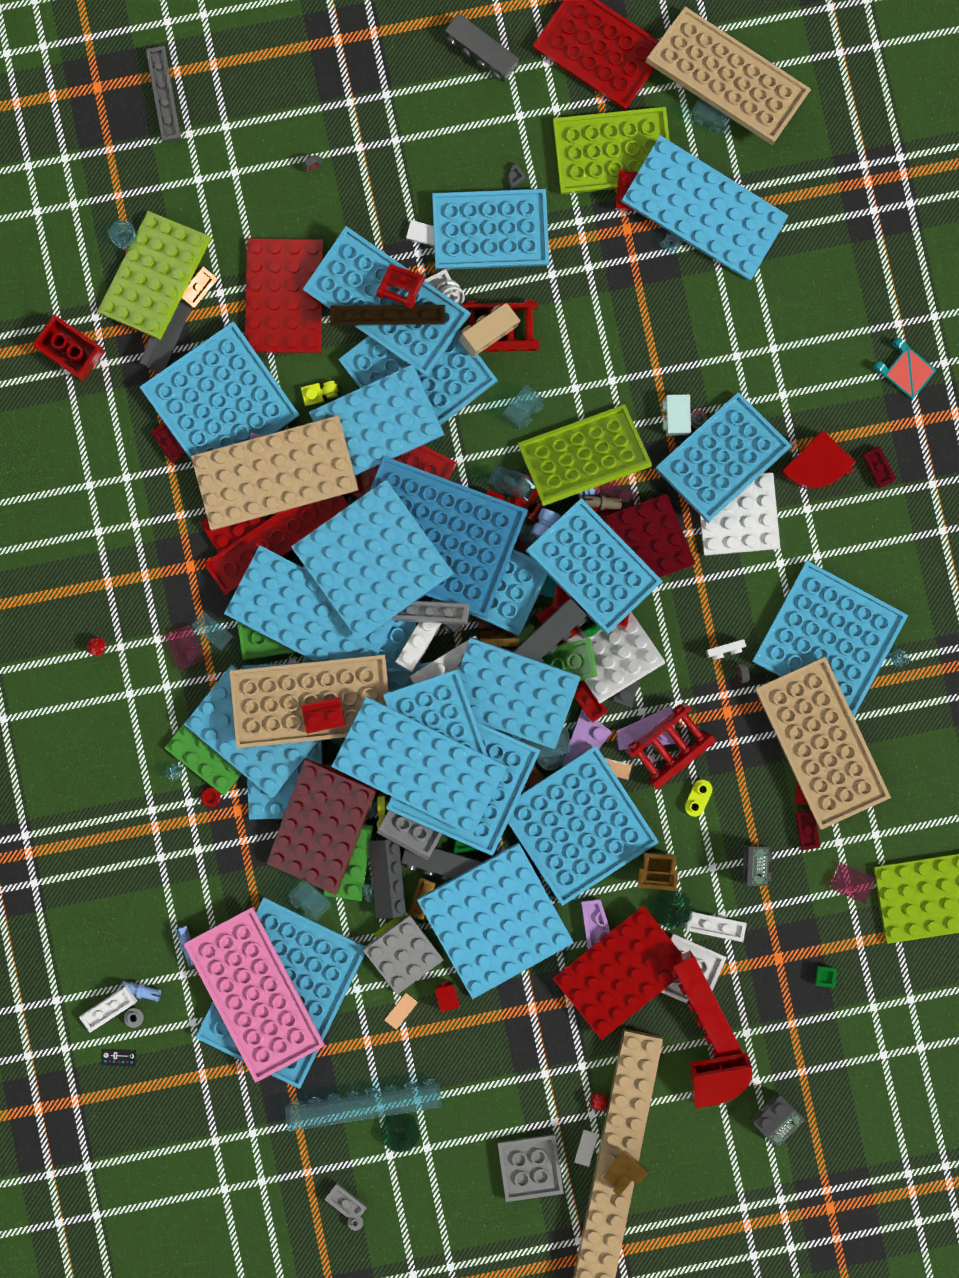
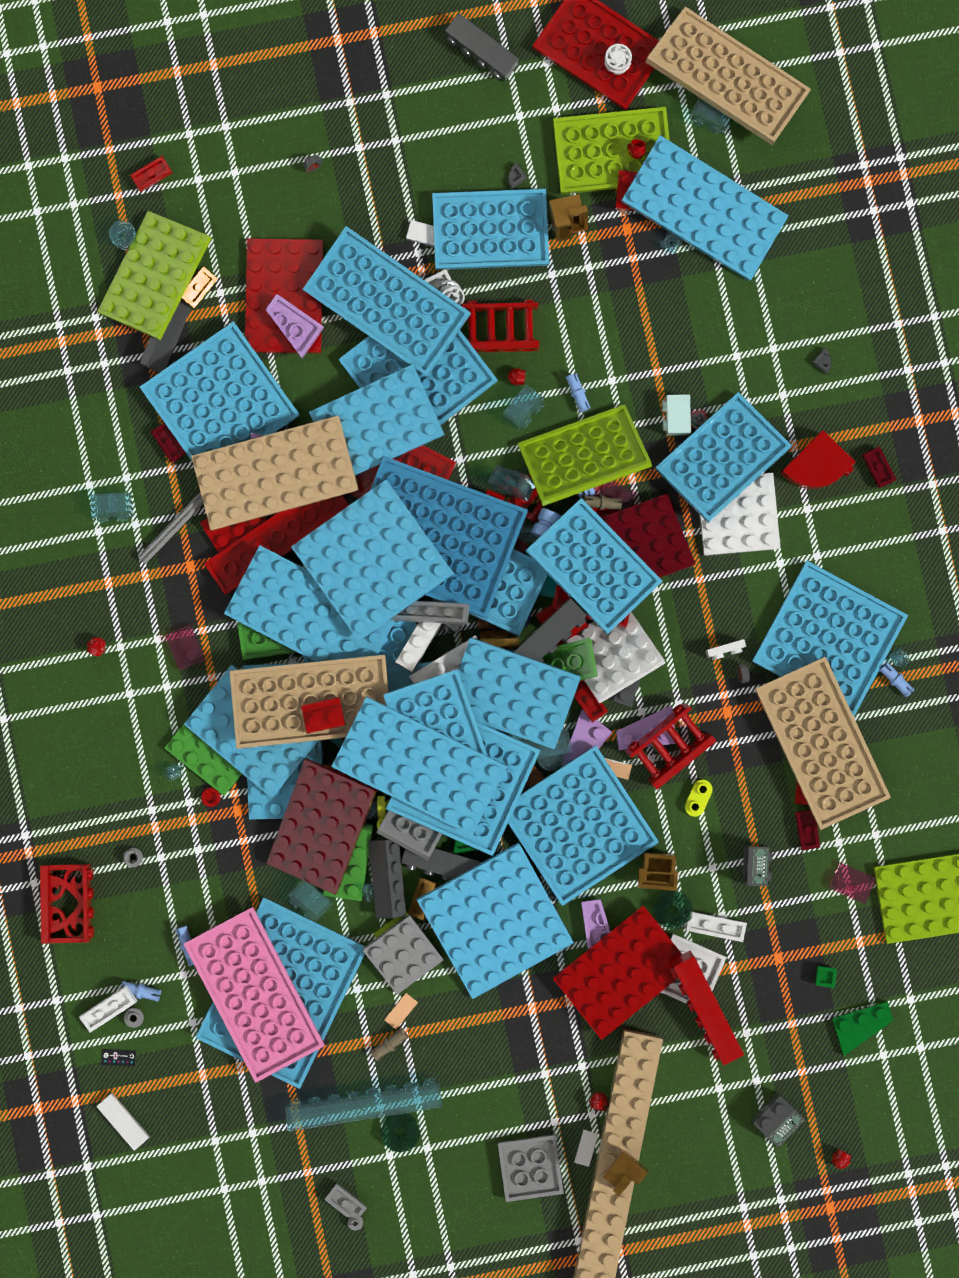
red brick [32,314,105,382] -> none
dark grey plate [146,46,182,143] -> none
clear light blue plate [192,612,234,651] -> none
neon yellow plate [301,381,339,407] -> none
dark brown plate [330,305,446,326] -> none
red plate [376,264,425,309] -> none
red brick [435,981,460,1012] -> none
tan brick [459,303,520,358] -> none
green plate [578,619,601,638] -> none
red brick [690,1053,752,1109] -> none
flag [873,338,937,400] -> none
none -> red fence [40,864,94,944]
none -> clear light blue brick [91,493,133,522]
none -> white tile [96,1093,150,1151]
none -> light grey plate [123,848,143,867]
none -> red plate [130,156,173,193]
none -> light grey axle [138,492,204,563]
none -> lavender wing [266,294,324,359]
none -> dark tan pin [370,1028,409,1061]
none -> red plate [508,368,526,387]
none -> pearl gold plate [549,194,588,242]
none -> light blue pin [566,373,591,413]
none -> white wheel [604,44,632,75]
none -> red plate [627,139,646,159]
none -> dark grey tile [812,347,831,375]
none -> green wing [831,1001,894,1056]
none -> red plate [832,1148,851,1169]
none -> light blue pin [879,662,914,698]

